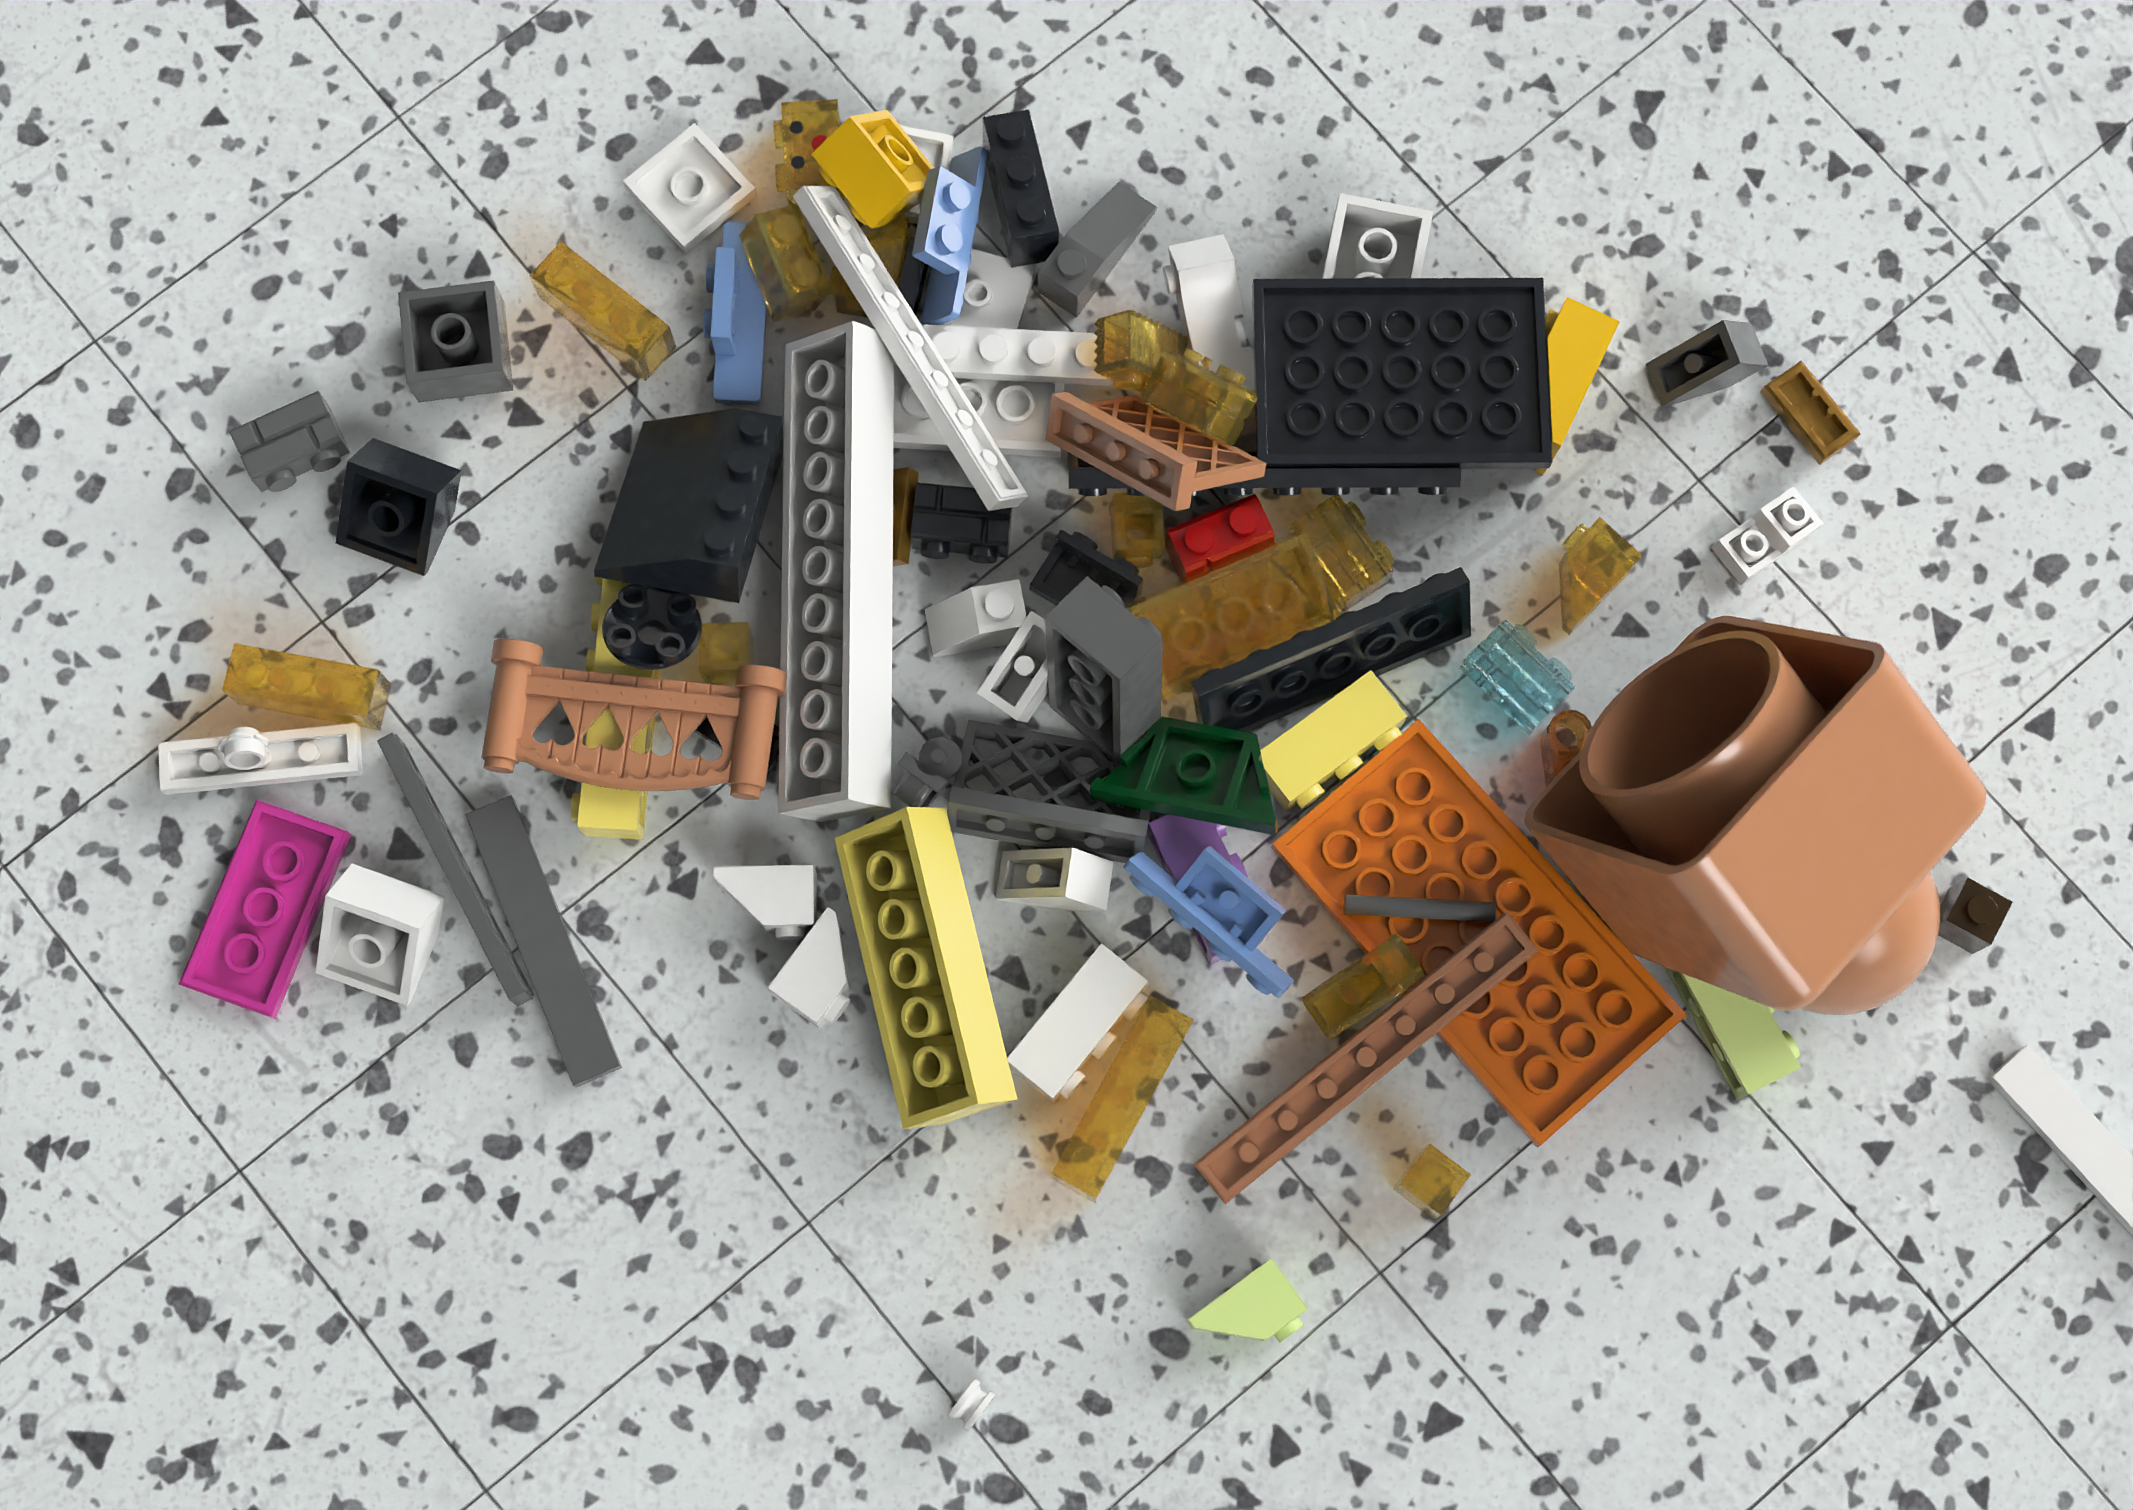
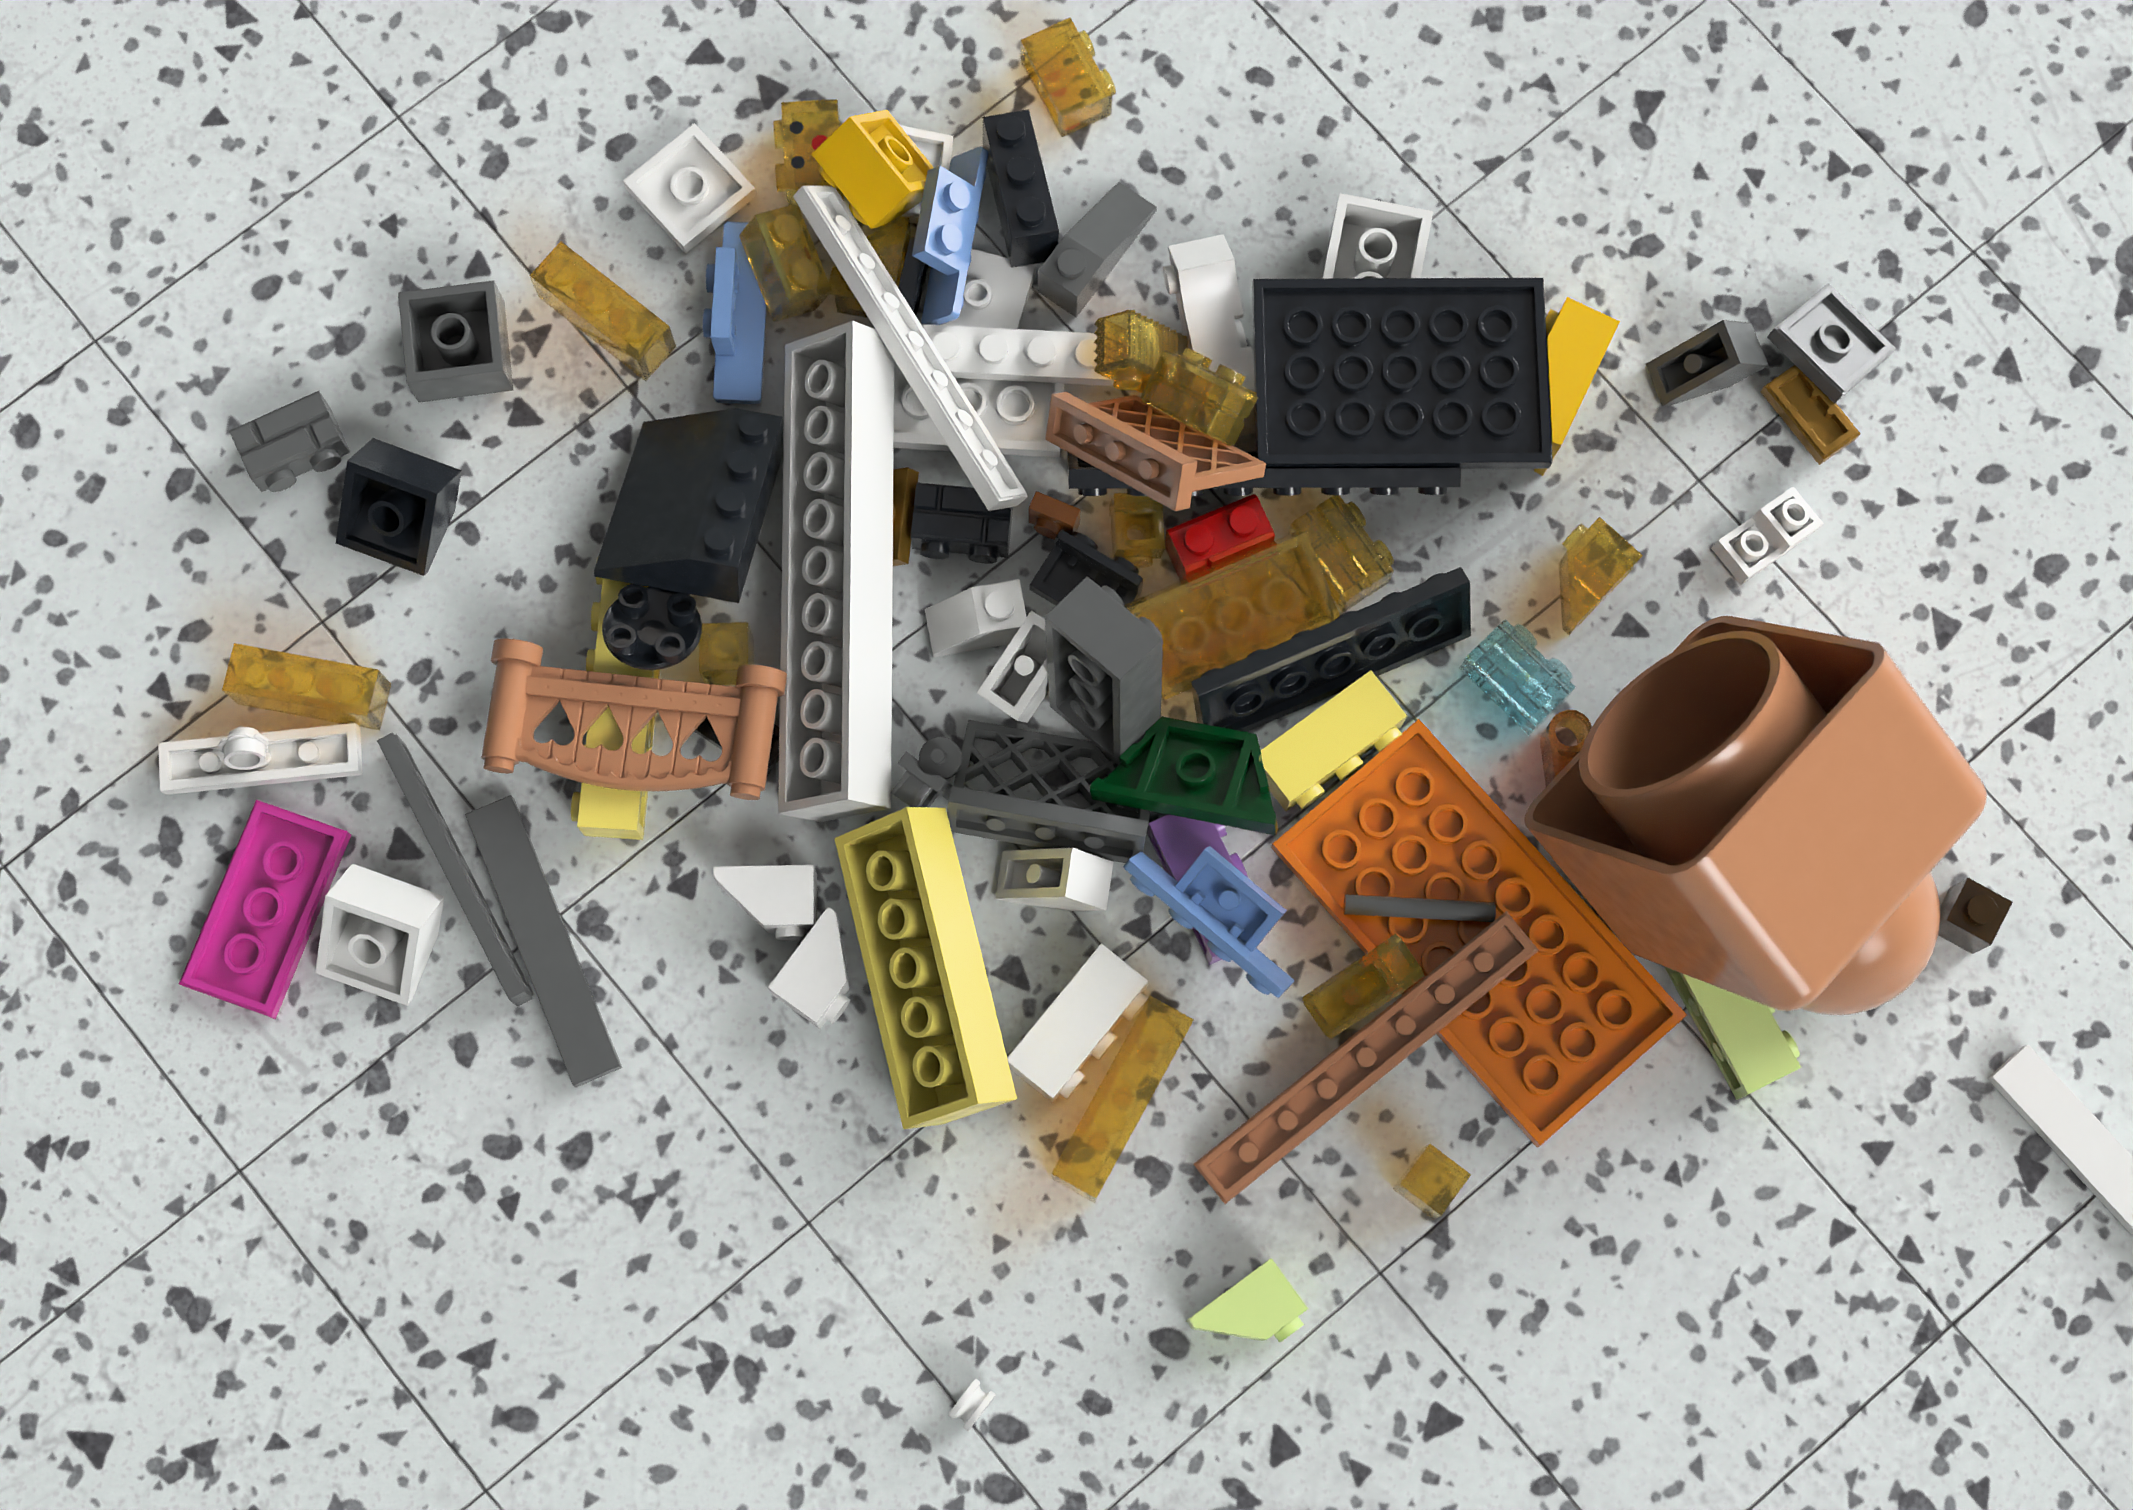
none -> clear yellow brick [1020,17,1116,137]
none -> dark orange plate [1028,491,1081,540]
none -> tile [1767,283,1896,403]

